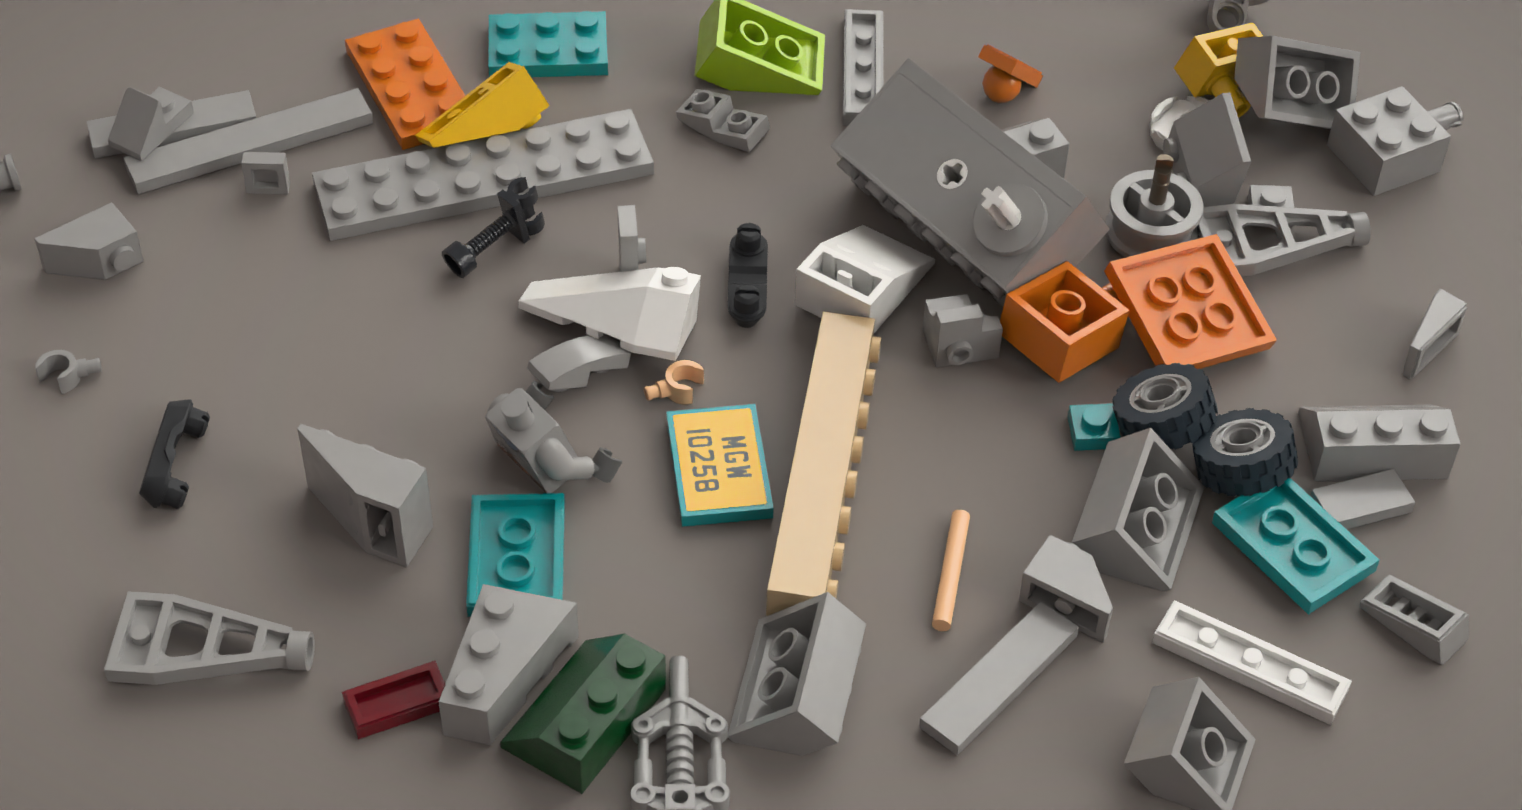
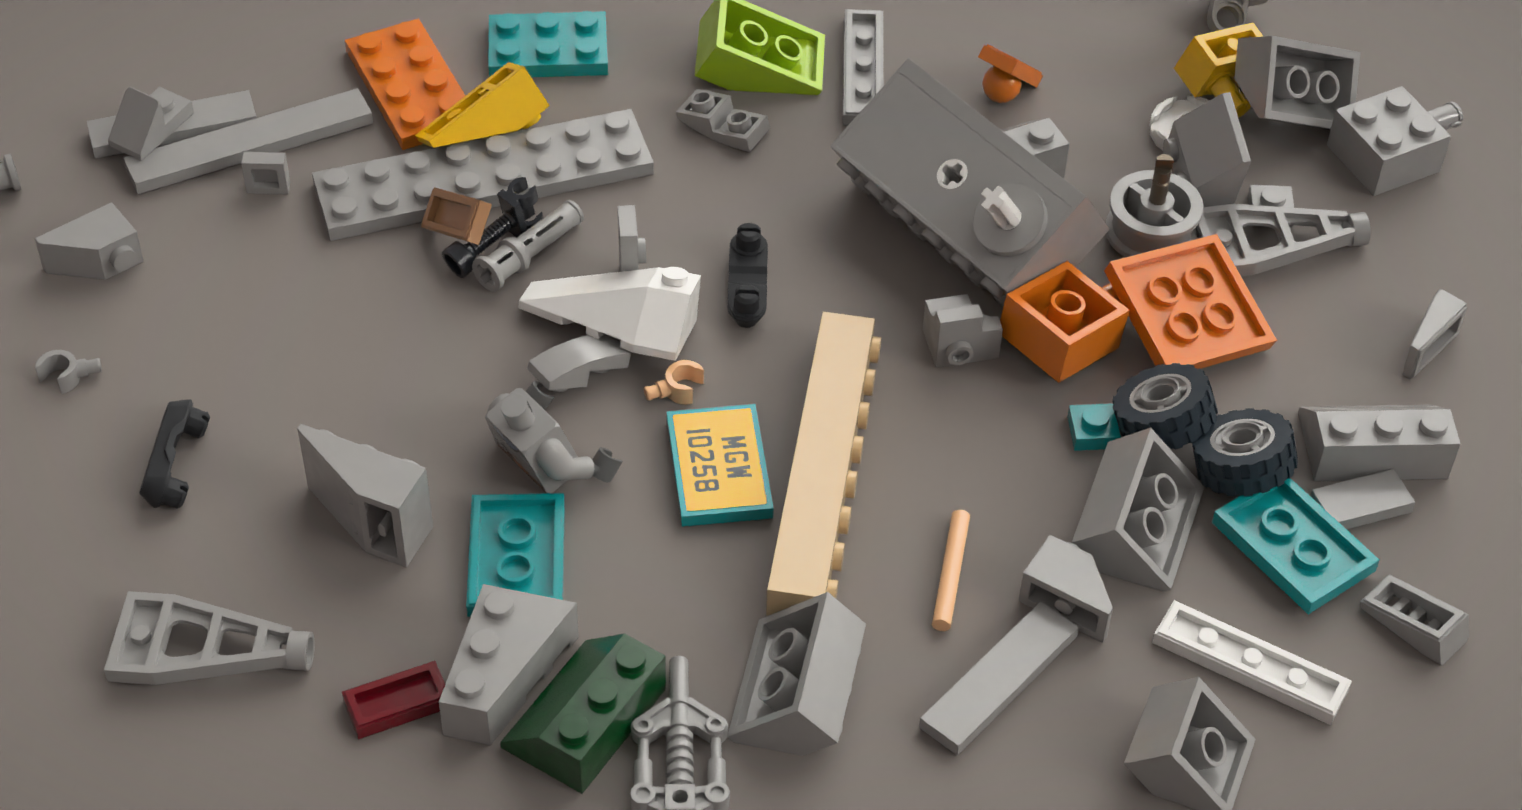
white slope [795,225,935,333] -> none
none -> medium nougat tile [421,187,492,245]
none -> light grey pin [472,200,584,292]

